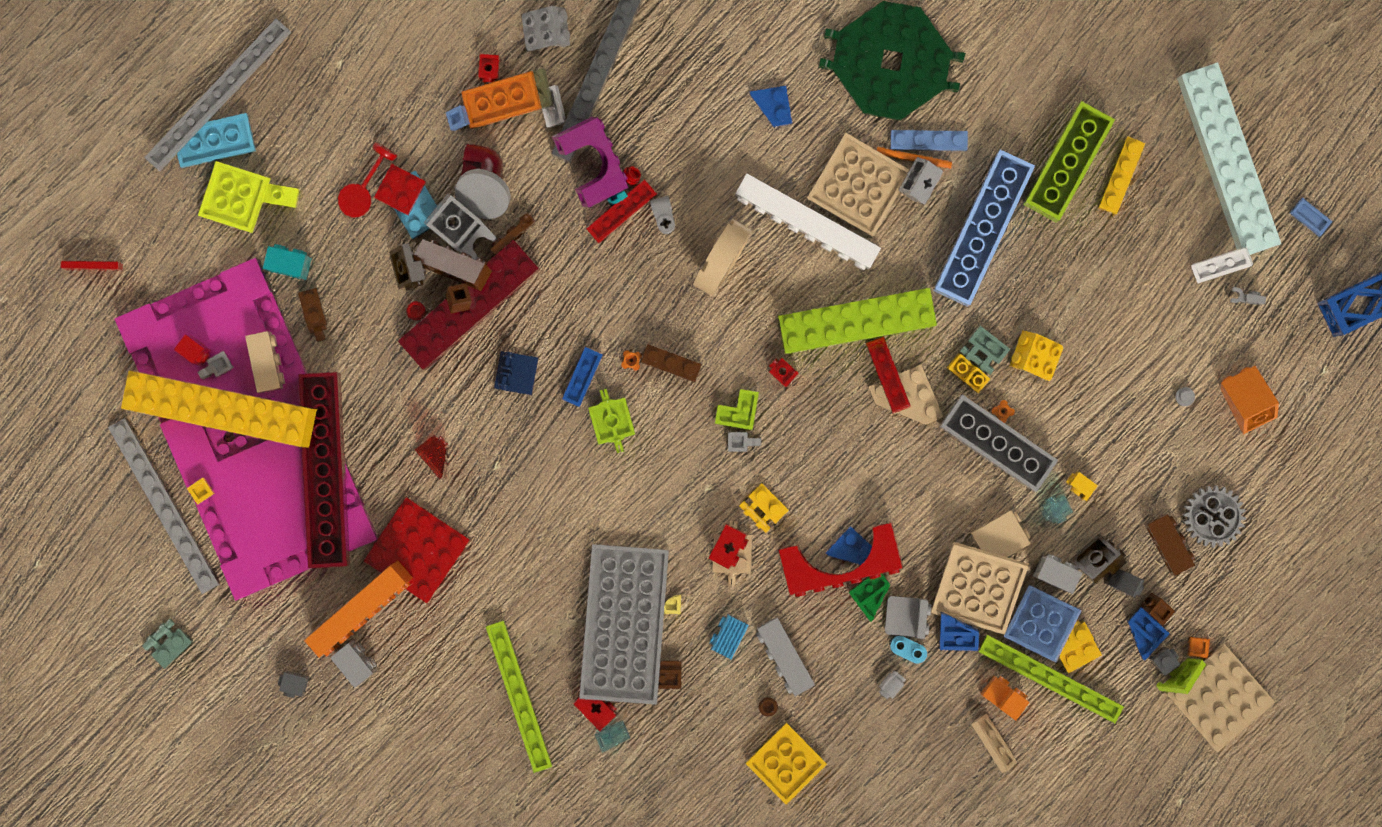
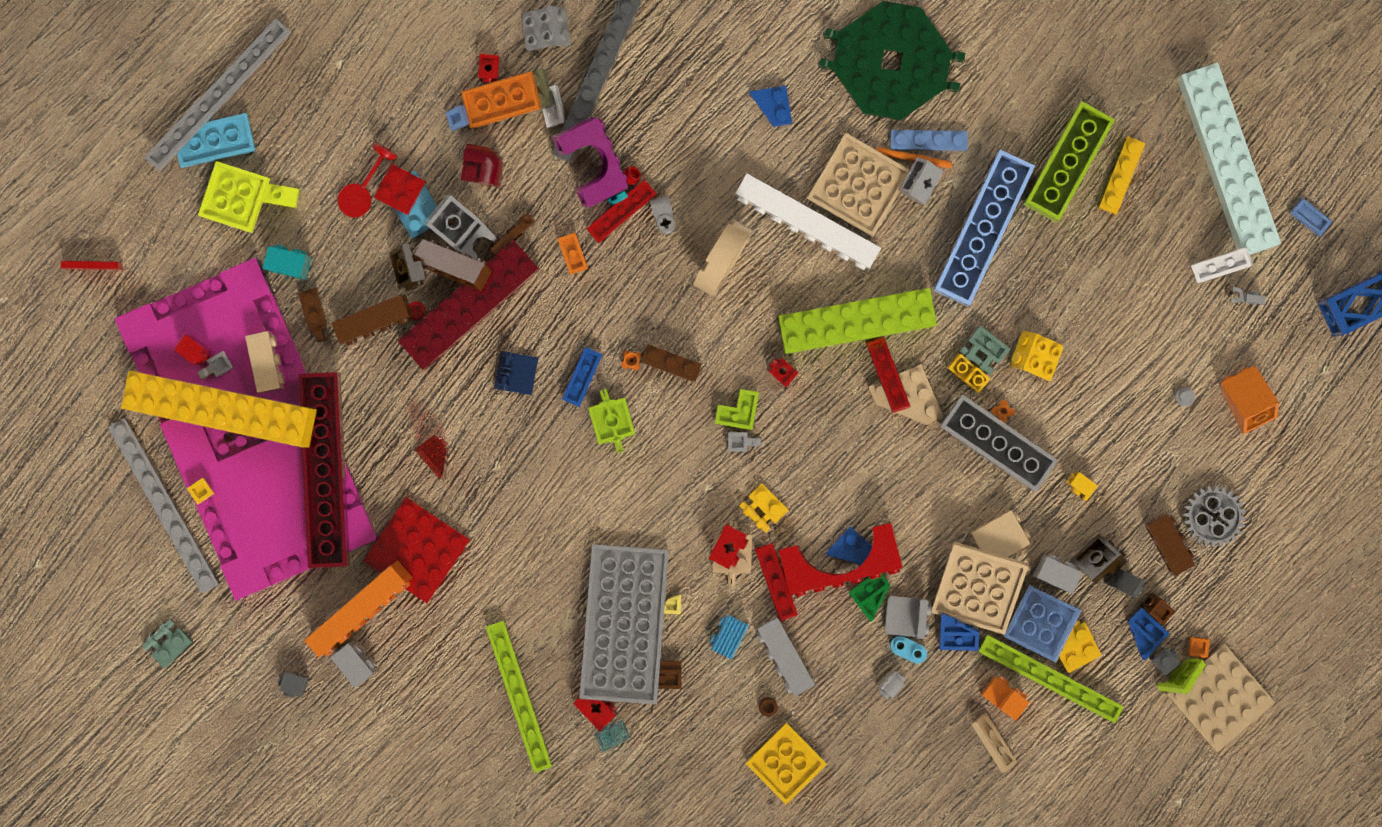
reddish brown brick [446,283,472,313] -> none
light grey piece [455,169,511,219] -> none
clear light blue brick [1041,495,1073,524] -> none
none -> reddish brown brick [332,294,414,346]
none -> orange plate [557,232,588,275]
none -> red tile [755,542,798,621]

